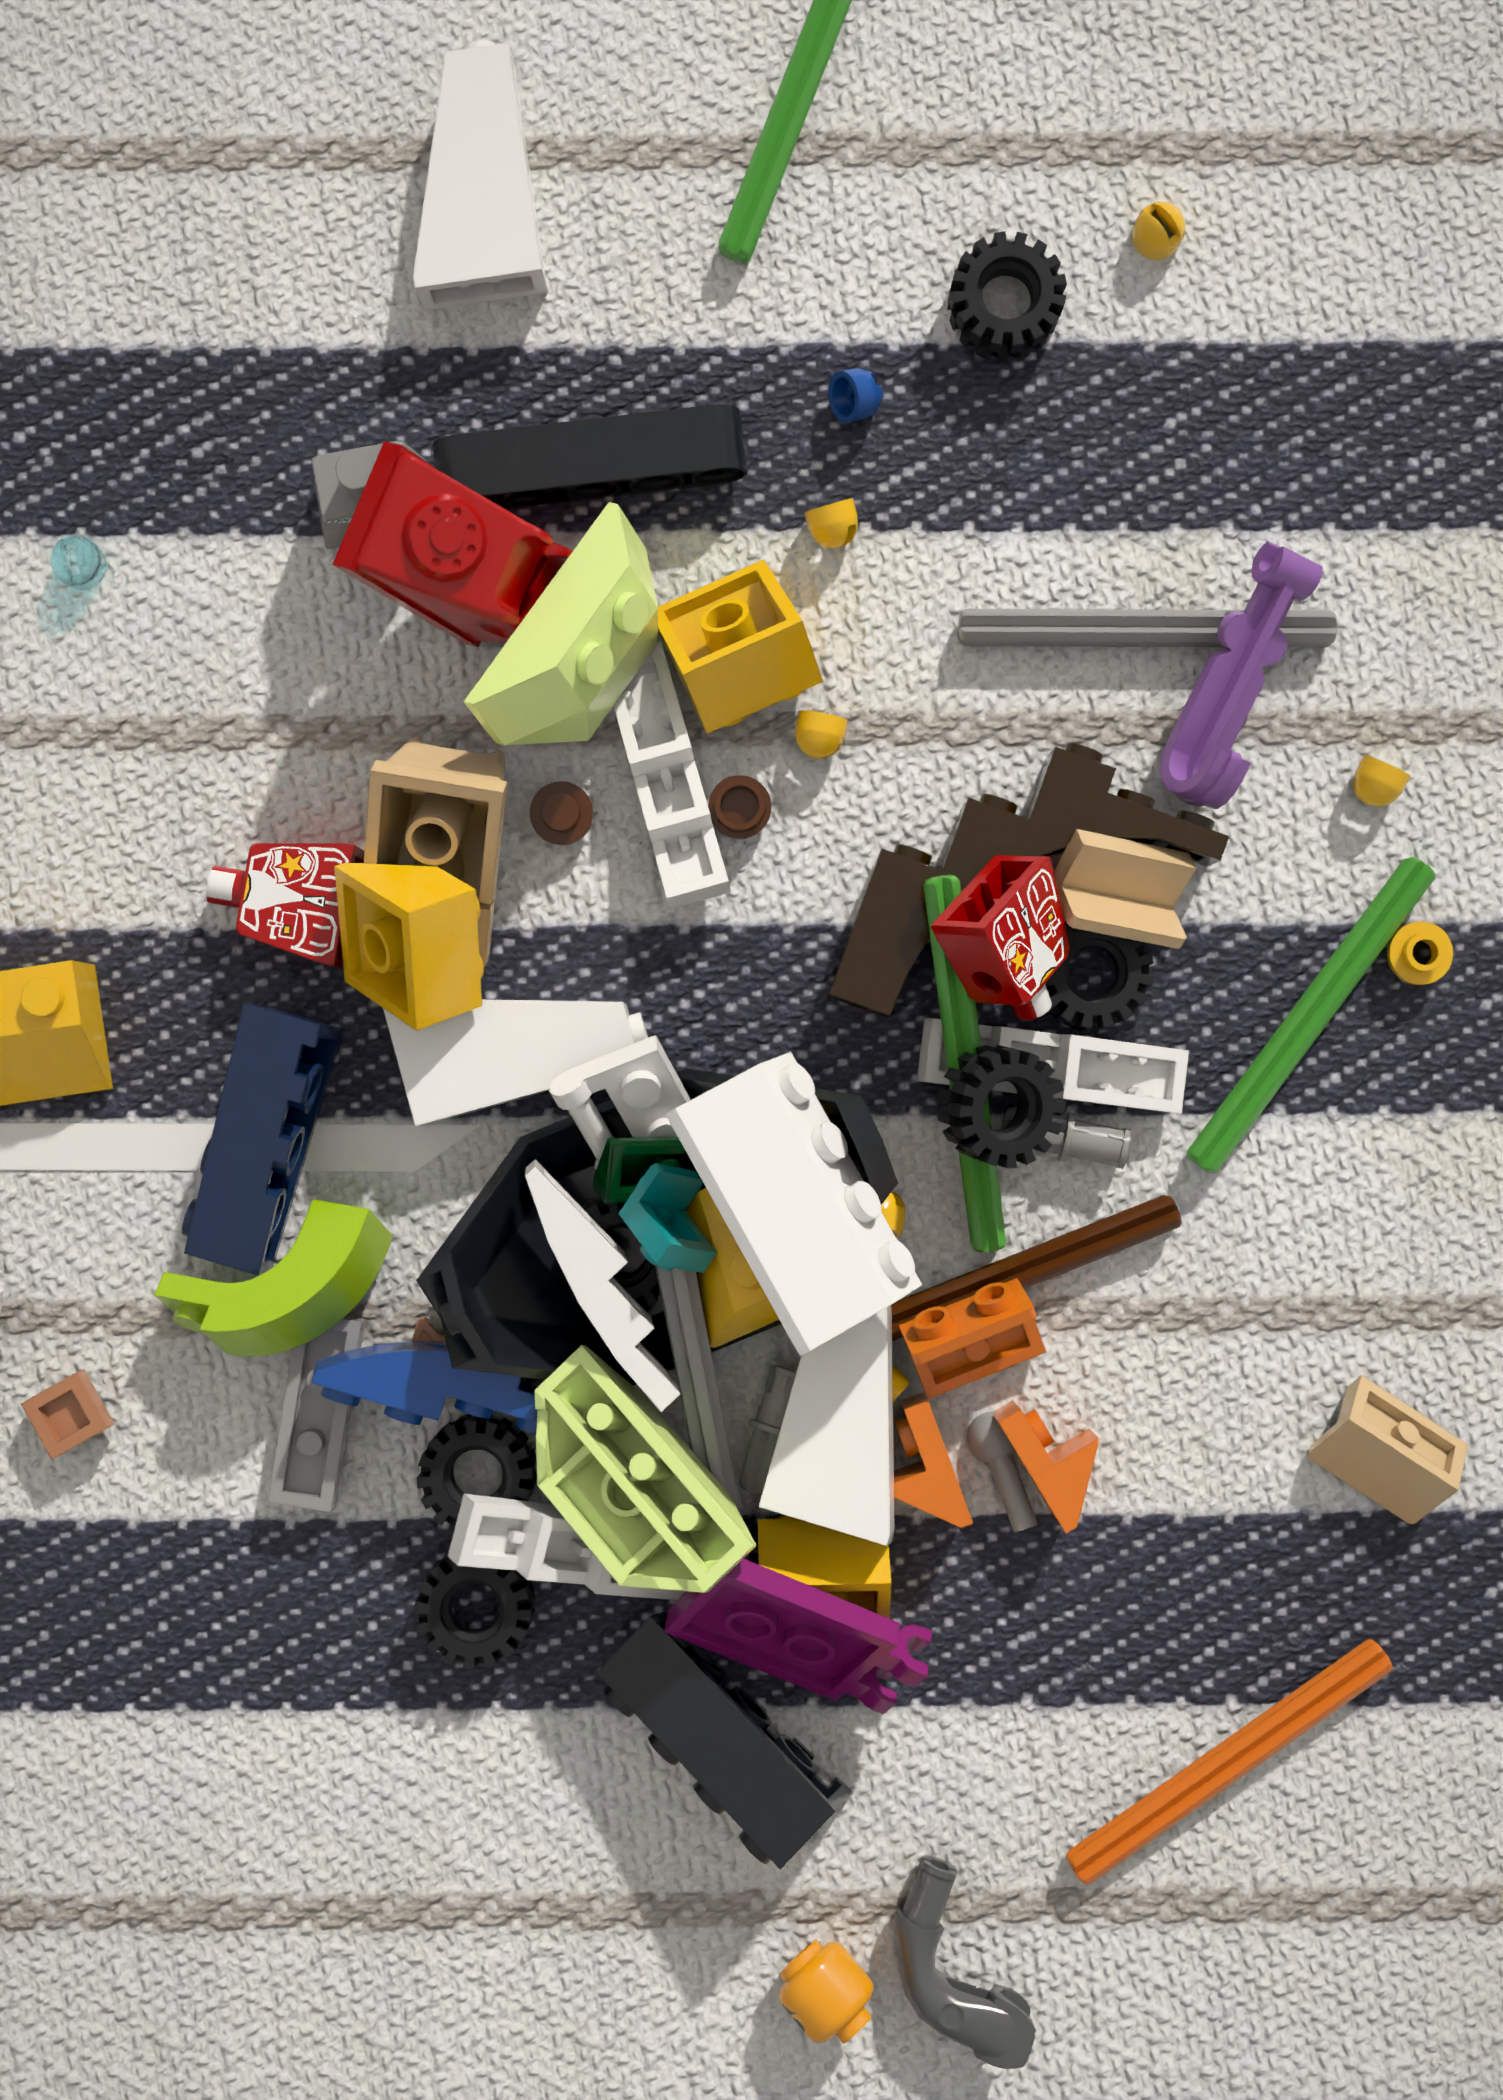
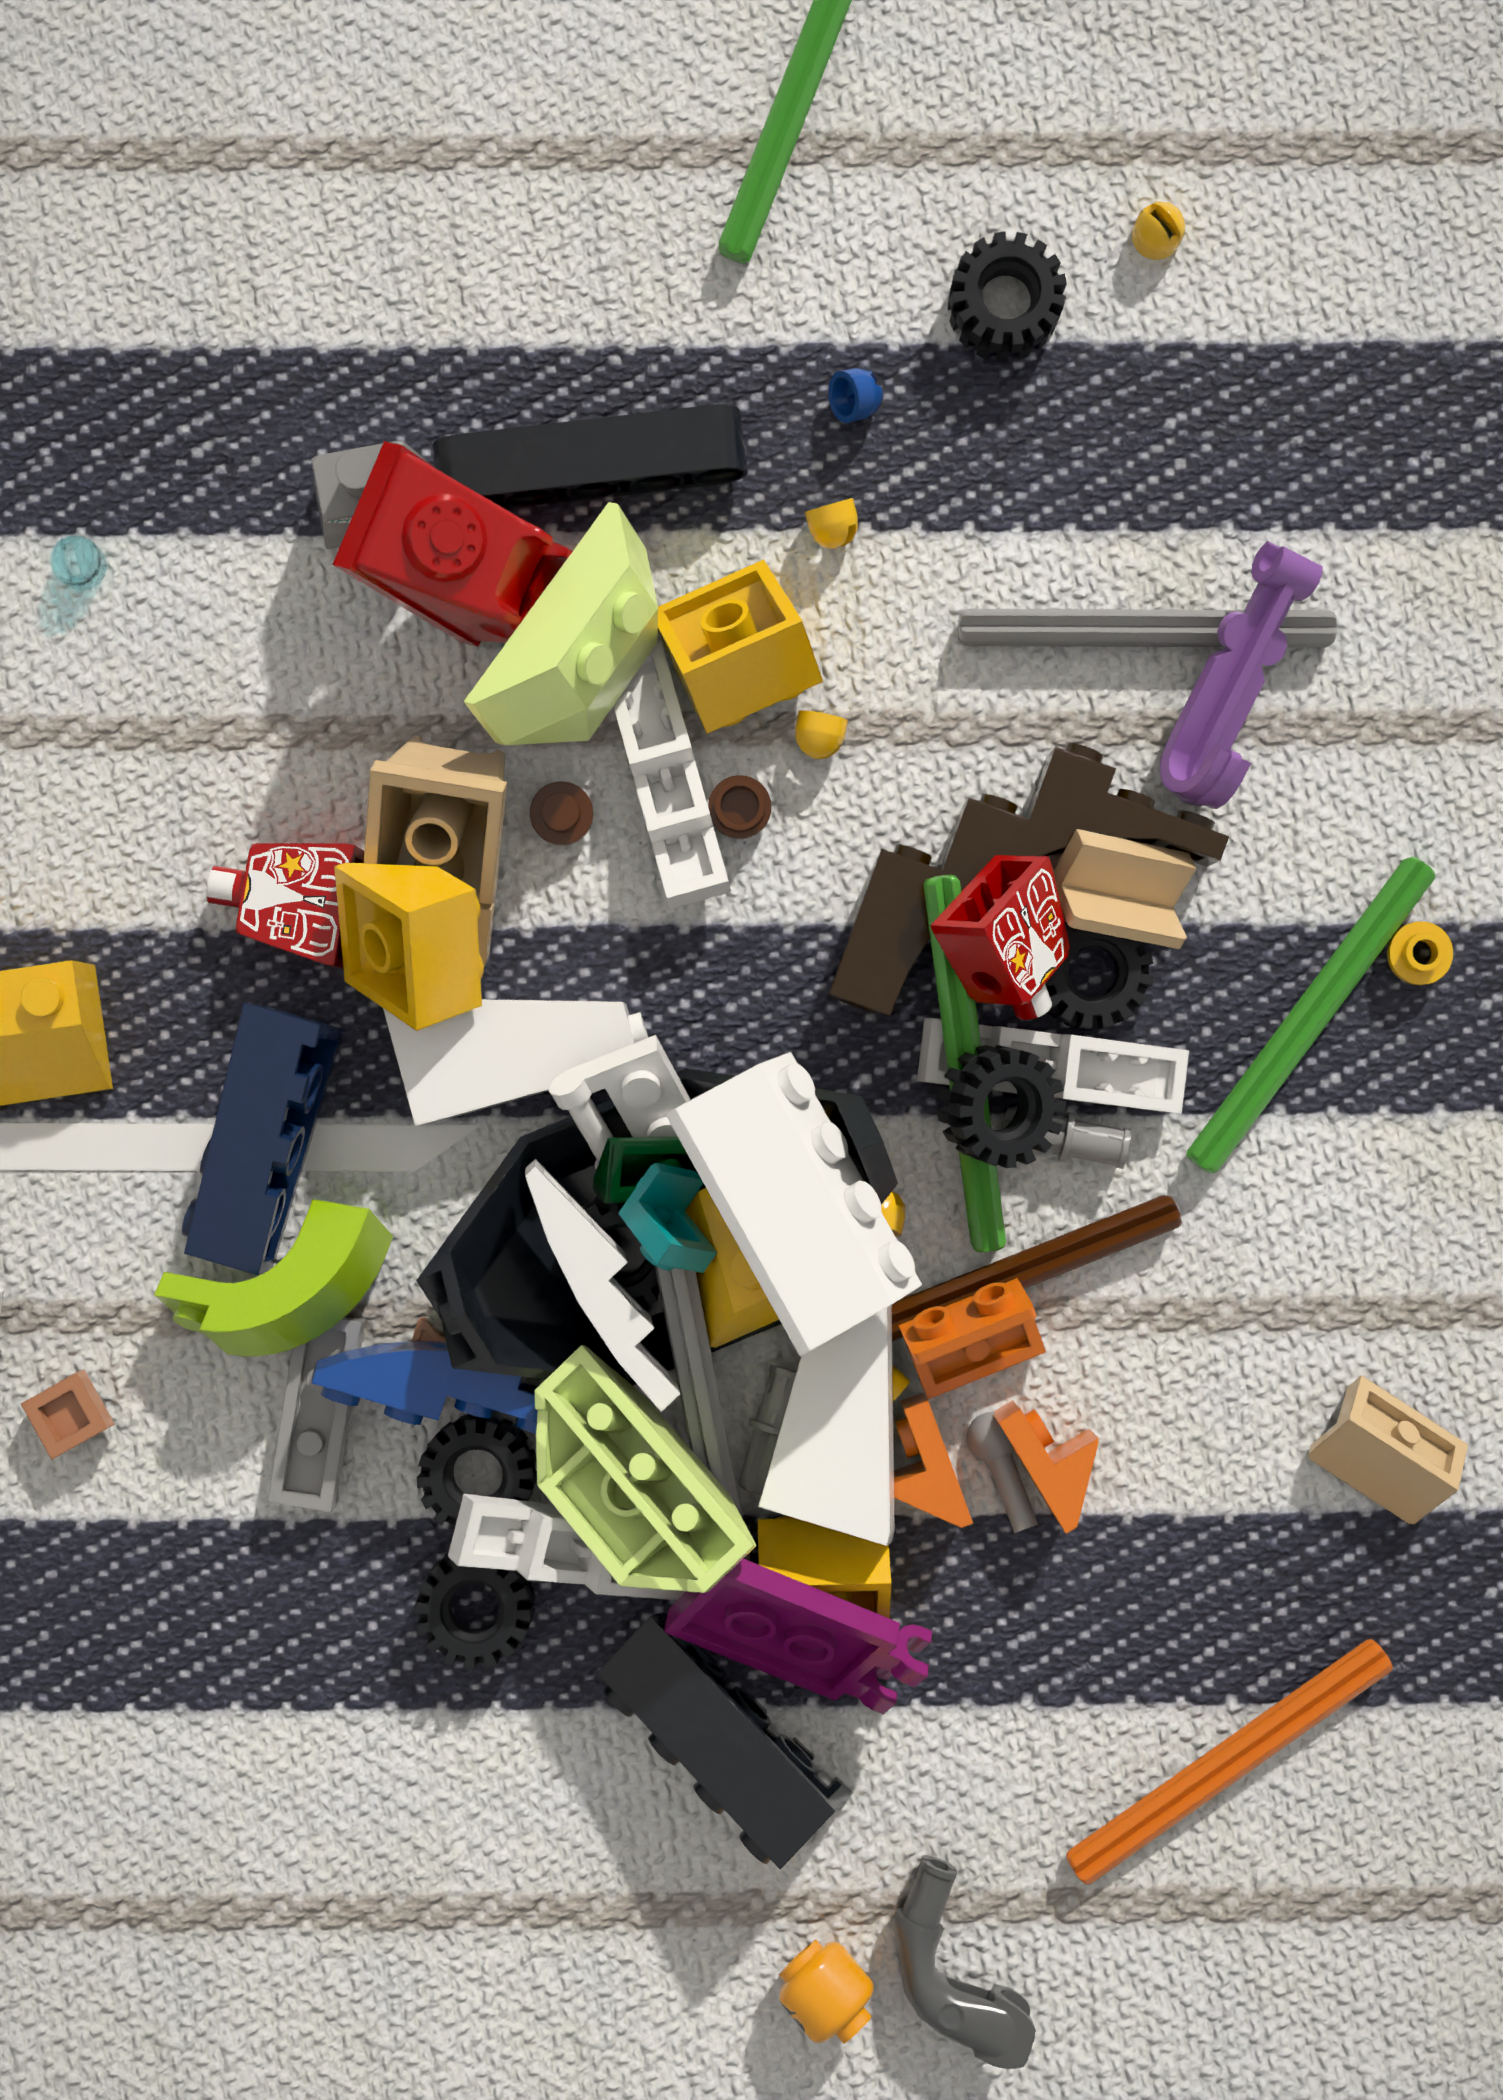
white slope [413,40,548,311] -> none
yellow hinge [1353,755,1411,807] -> none

